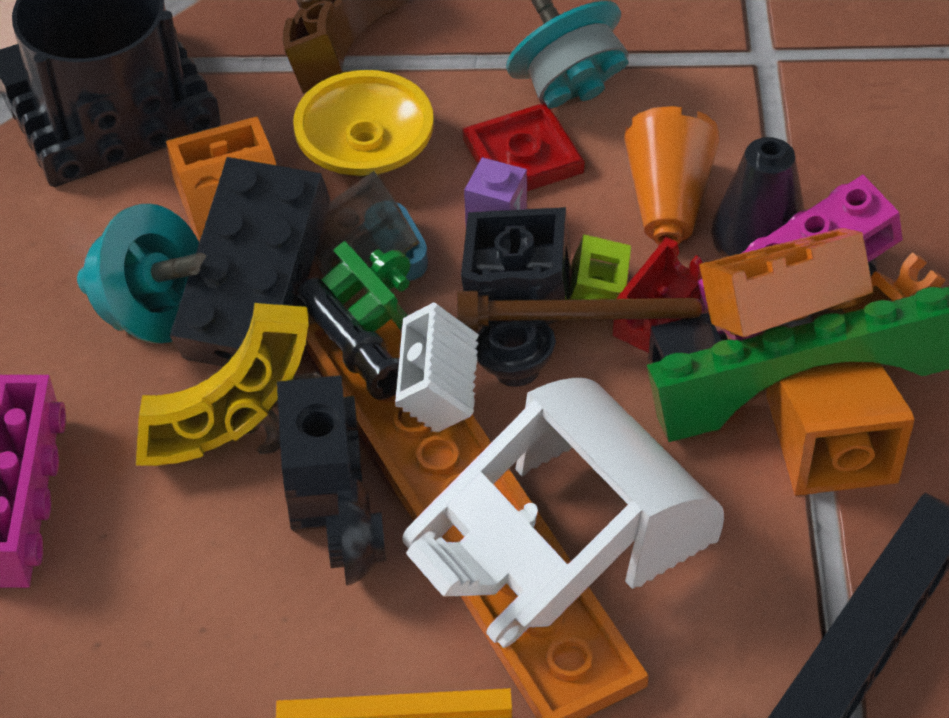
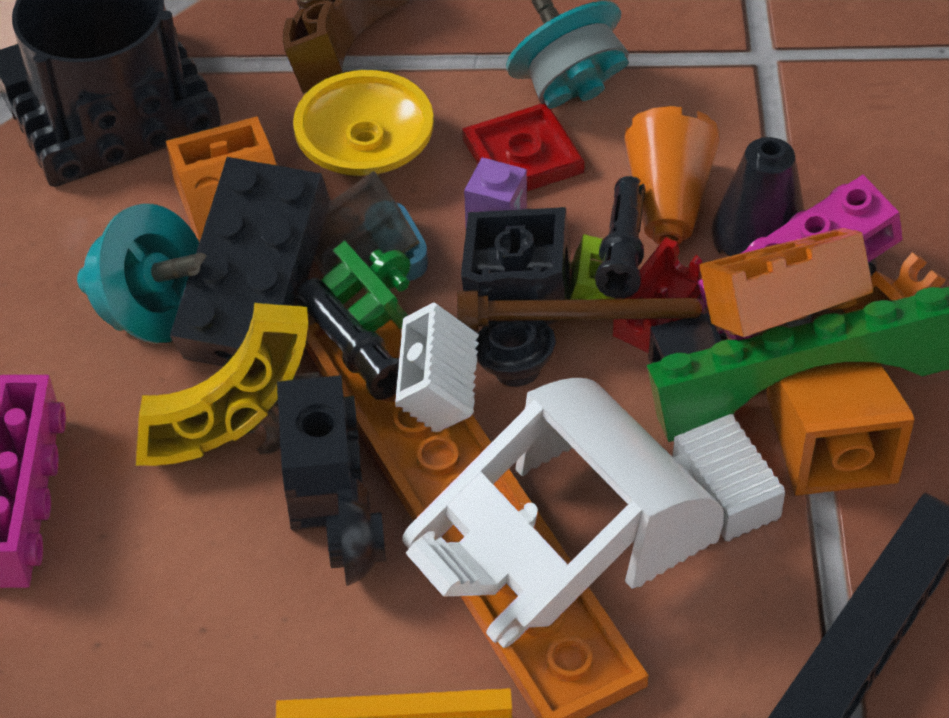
none -> black pin [595,176,646,299]
none -> white brick [673,414,785,541]

